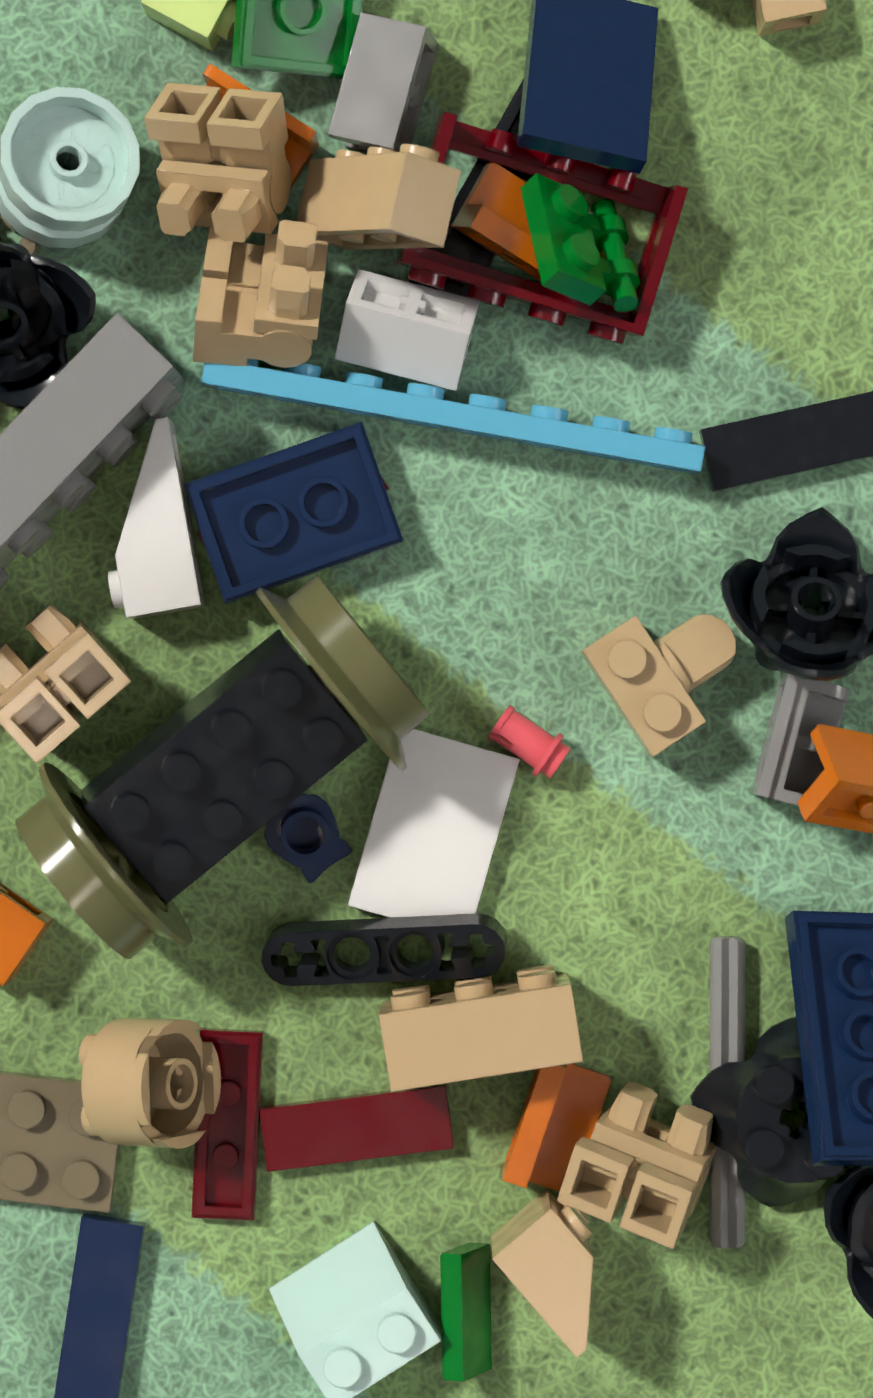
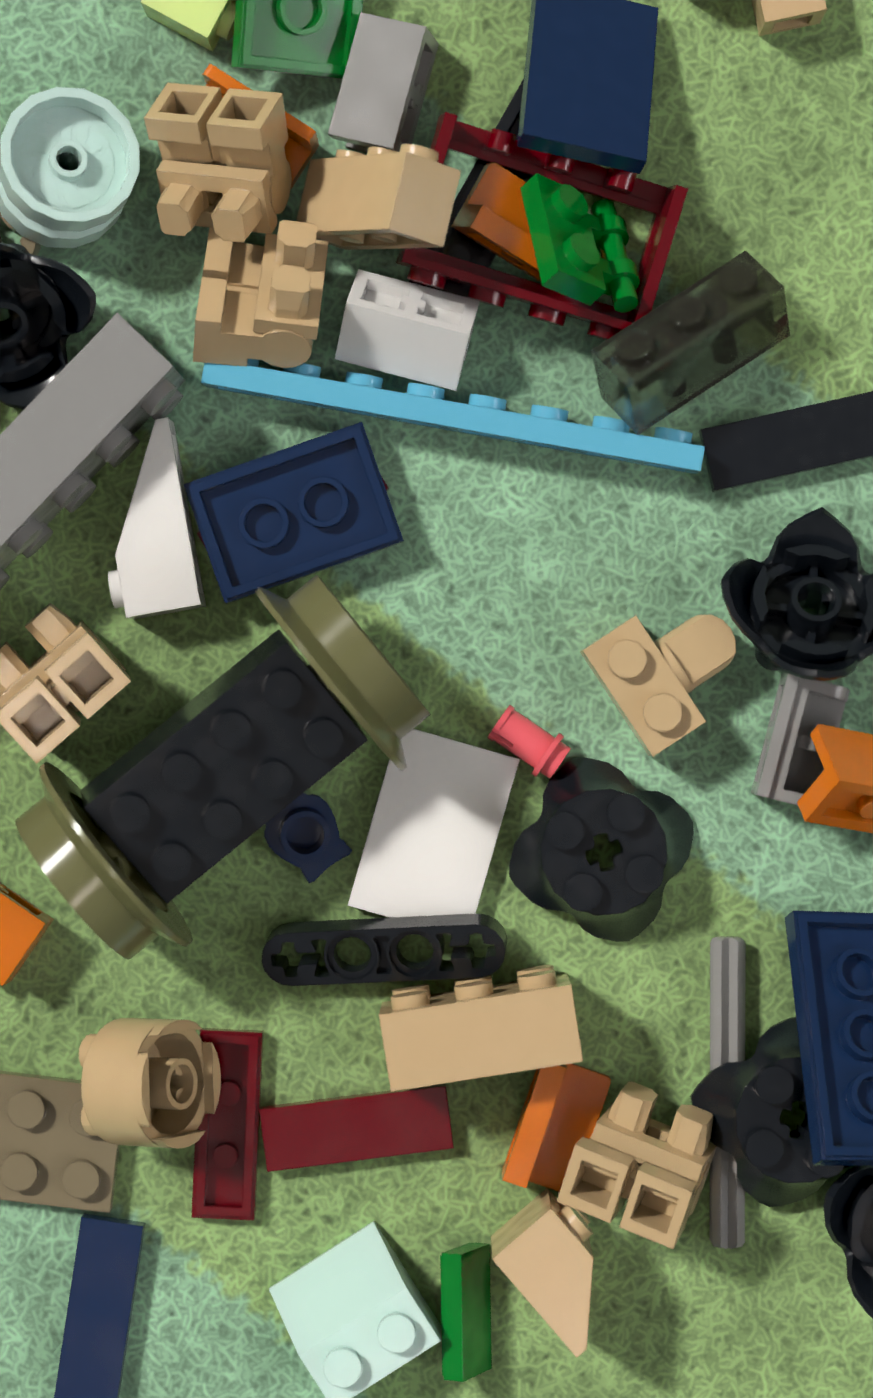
none -> black brick [509,757,694,942]
none -> clear smoke brick [591,250,790,435]

